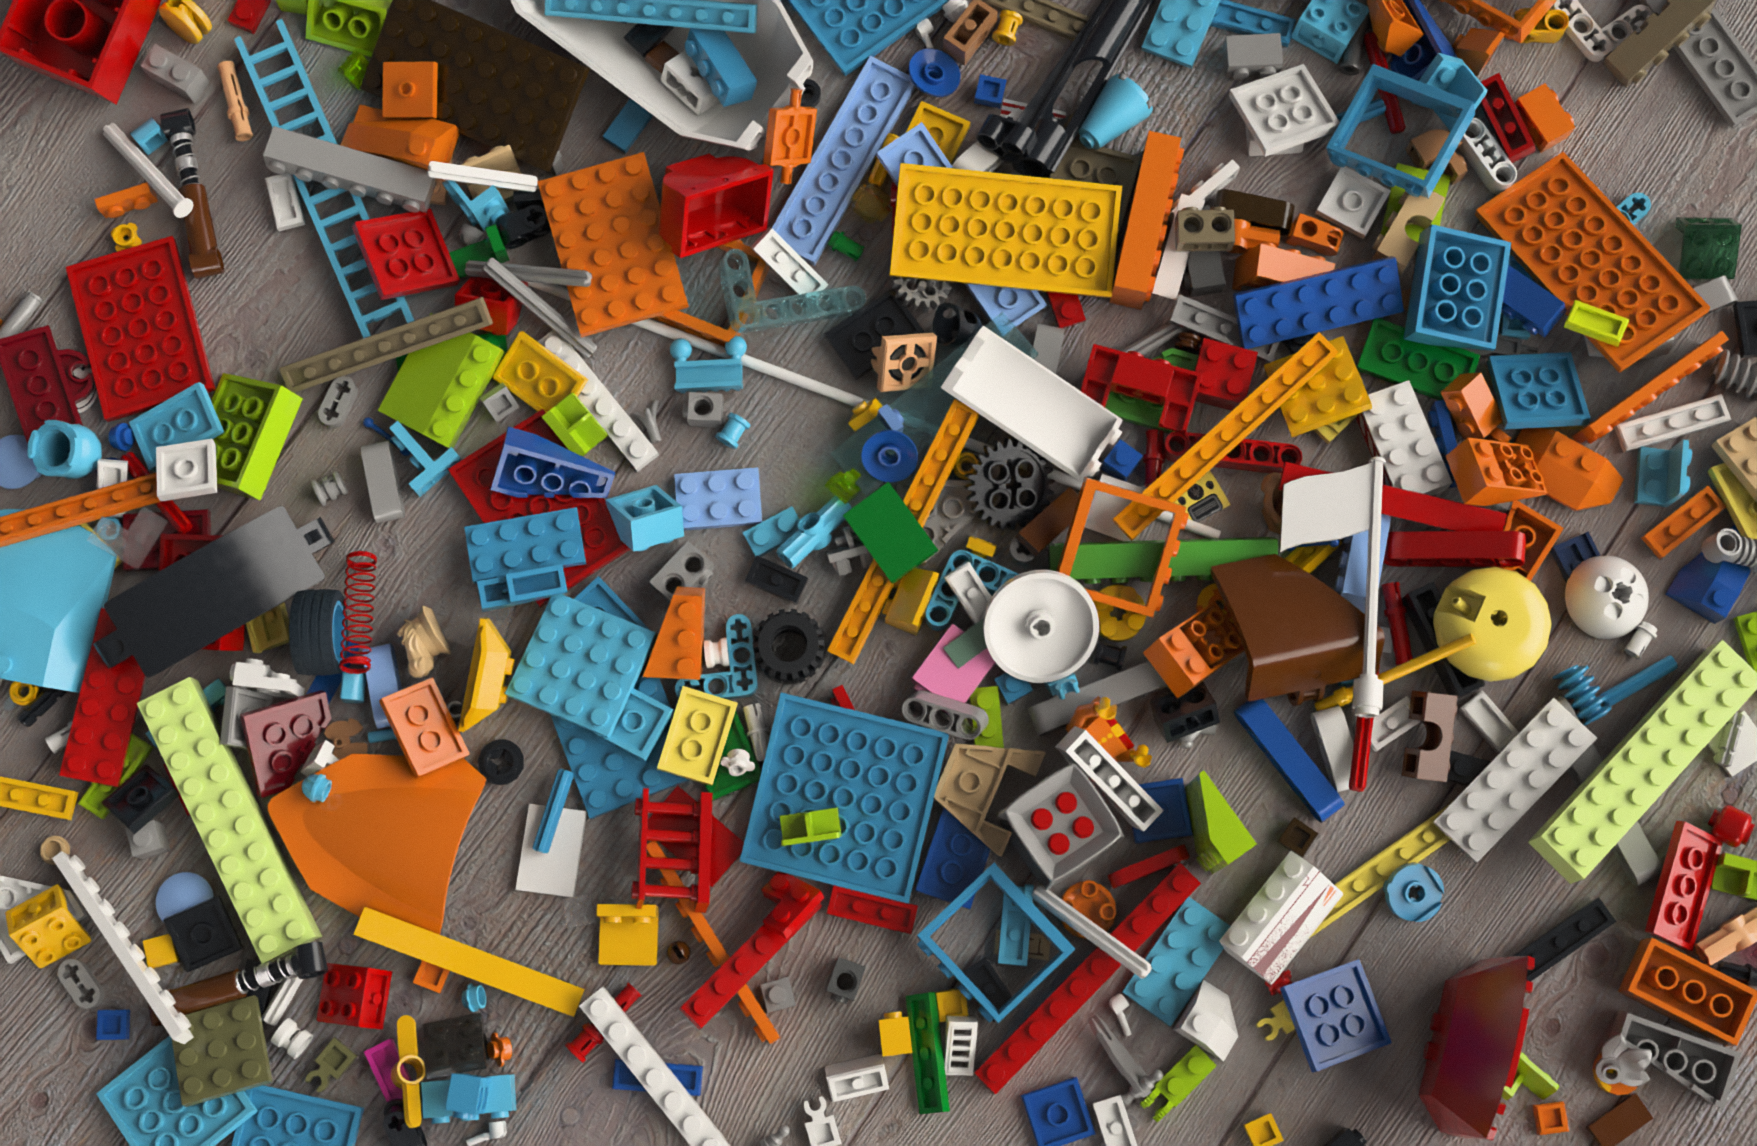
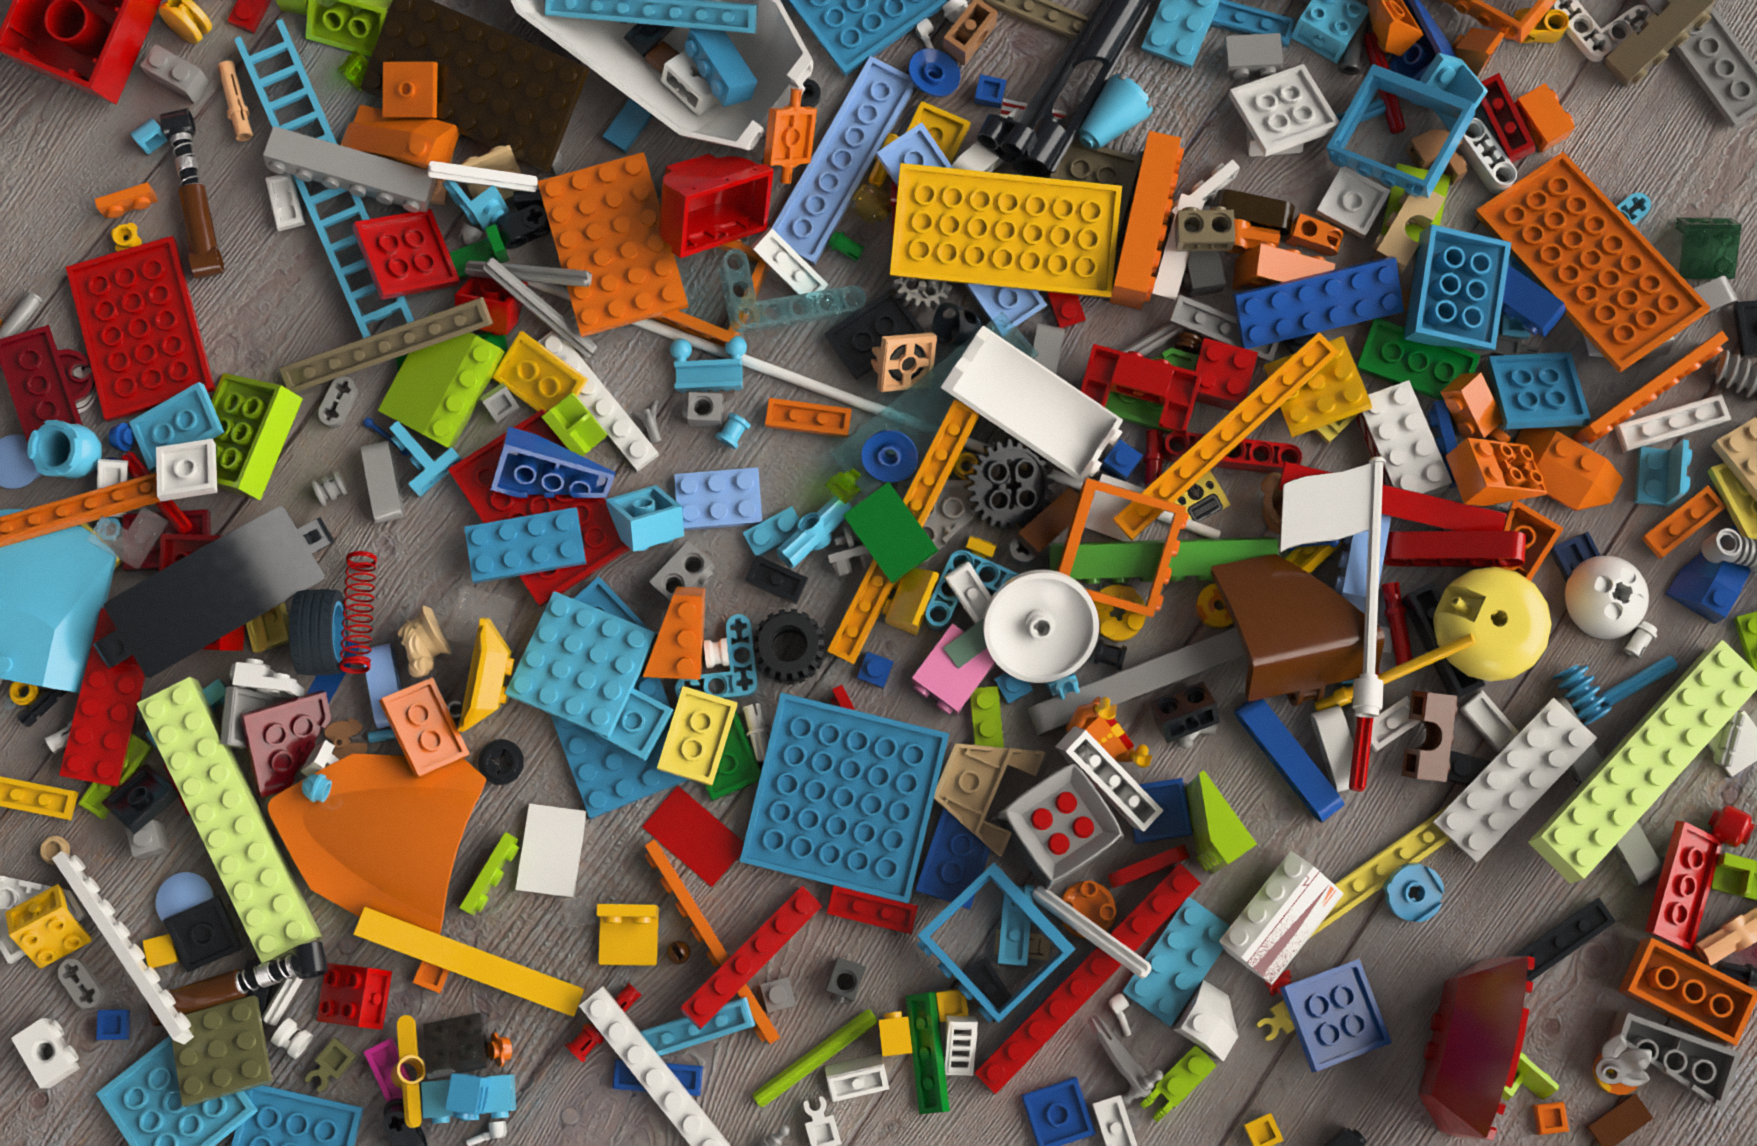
white axle [103,123,193,218] -> none
medium azure brick [340,672,366,703] -> none
medium azure plate [462,983,486,1012] -> none
dark azure slope [477,564,568,612] -> none
dark azure axle [532,769,574,854] -> none
red fence [631,788,713,913] -> none
white plate [721,749,755,776] -> none
red plate [761,871,824,939] -> none
lime panel [780,807,842,846] -> none
yellow plate [848,397,882,431] -> none
medium blue plate [877,404,904,433] -> none
light grey beam [902,690,989,740] -> none
yellow bush [992,10,1023,46] -> none
orange slope [1143,601,1245,699] -> none
dark brown plate [1277,817,1319,858] -> none
neon yellow tile [1564,300,1630,347] -> none
none -> white brick [11,1018,80,1088]
none -> lime plate [459,832,519,915]
none -> medium azure tile [640,997,755,1056]
none -> lime axle [753,1009,878,1107]
none -> orange plate [765,398,852,438]
none -> blue plate [857,651,894,689]

